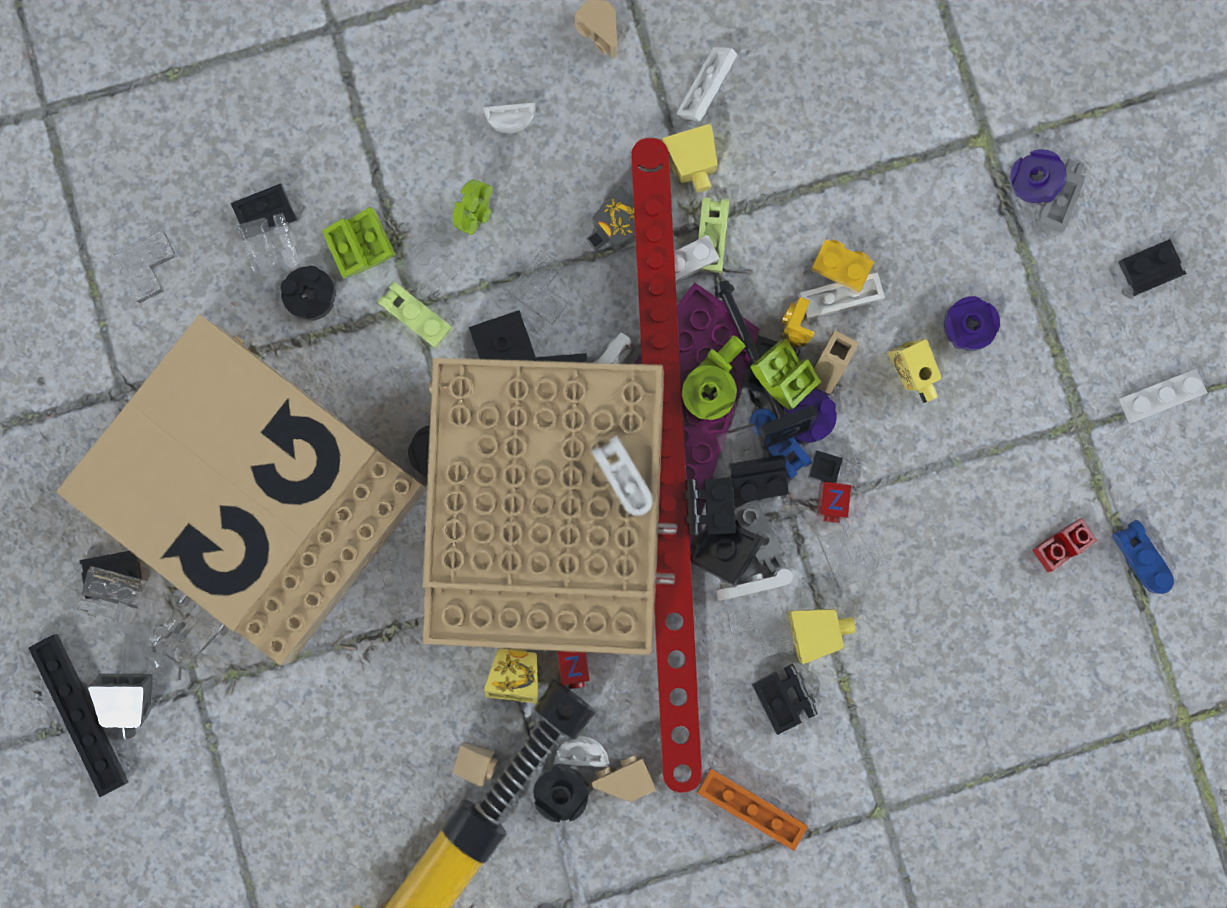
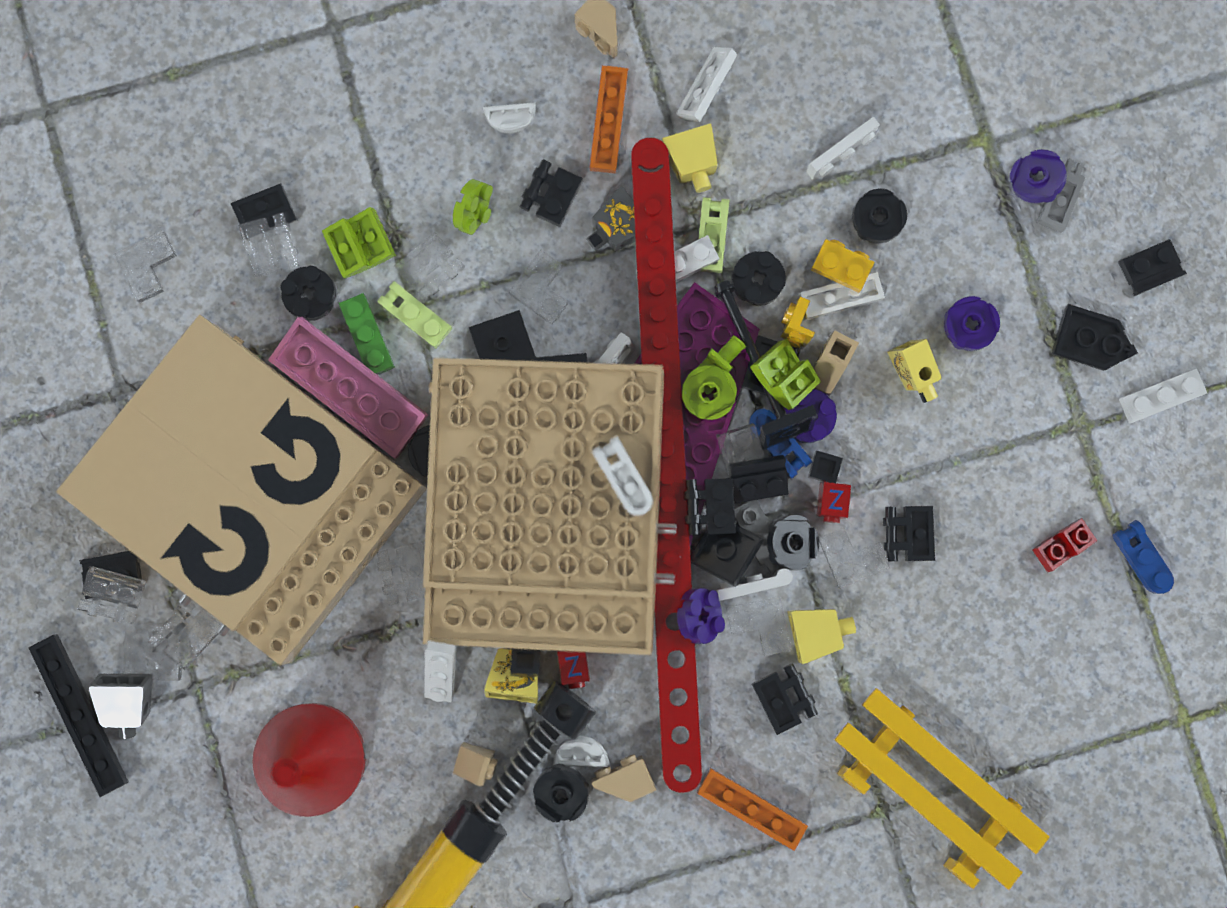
none -> red cone [253,703,366,817]
none -> bright pink plate [268,317,428,459]
none -> bright green plate [339,293,395,375]
none -> white plate [424,641,456,702]
none -> black plate [510,648,540,677]
none -> black plate [519,159,583,227]
none -> orange plate [590,65,628,174]
none -> dark purple plate [677,588,725,644]
none -> black plate [731,251,786,306]
none -> plate [767,515,819,570]
none -> white plate [806,116,880,180]
none -> yellow fence [834,688,1050,890]
none -> black plate [852,189,907,243]
none -> black plate [883,506,935,562]
none -> black tile [1052,304,1138,371]

